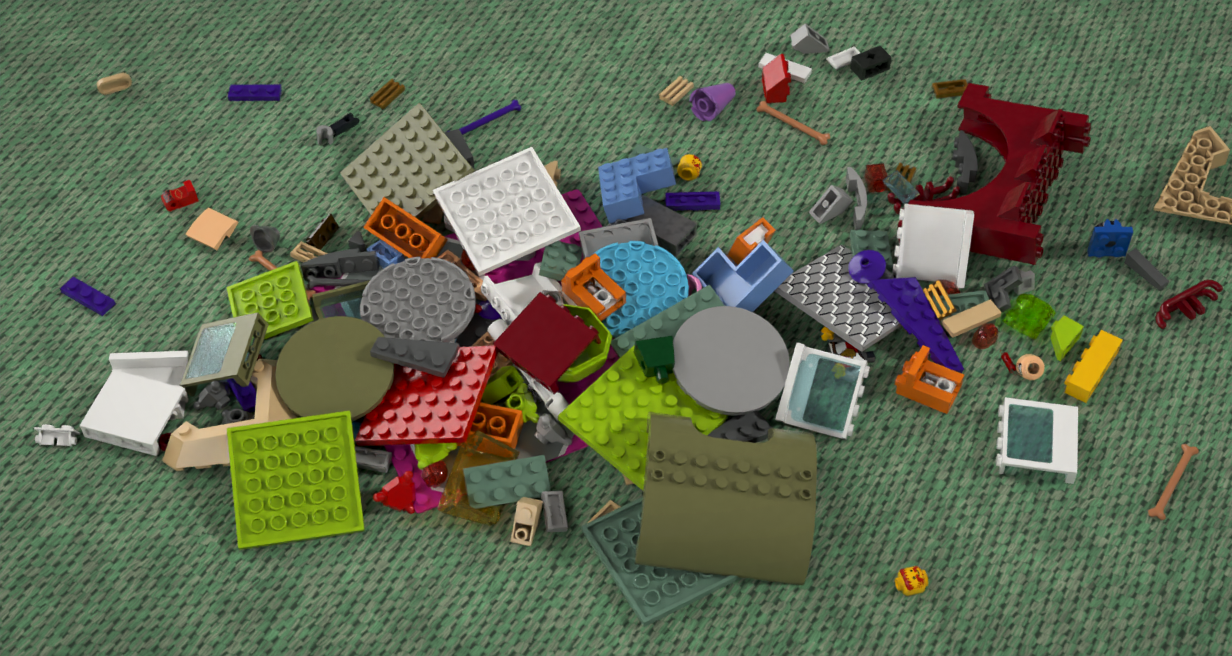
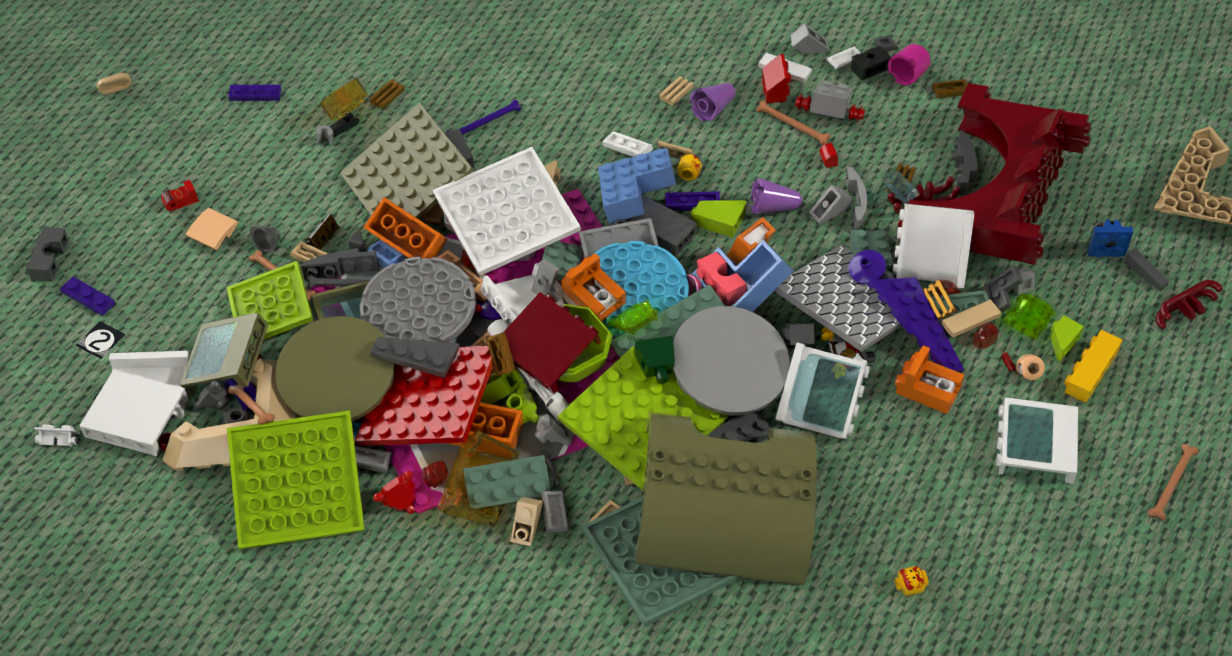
lime rock [414,443,457,470] -> none
clear red brick [864,163,888,193] -> none
none -> dark grey arch [26,227,69,282]
none -> sticker [76,321,125,359]
none -> nougat piece [228,384,275,425]
none -> clear yellow brick [320,77,368,120]
none -> pearl gold tile [486,332,516,376]
none -> light grey plate [531,259,559,294]
none -> dark grey hinge [542,450,561,486]
none -> white tile [602,131,653,157]
none -> clear neon green slope [608,300,658,335]
none -> tan slope [658,141,695,159]
none -> lime slope [691,200,747,238]
none -> coral arch [696,252,747,306]
none -> medium lavender cone [750,178,802,214]
none -> dark grey arch [780,323,815,345]
none -> light grey brick [795,81,865,123]
none -> red brick [819,143,838,168]
none -> dark grey tile [874,35,896,52]
none -> dark pink cylinder [888,44,931,86]

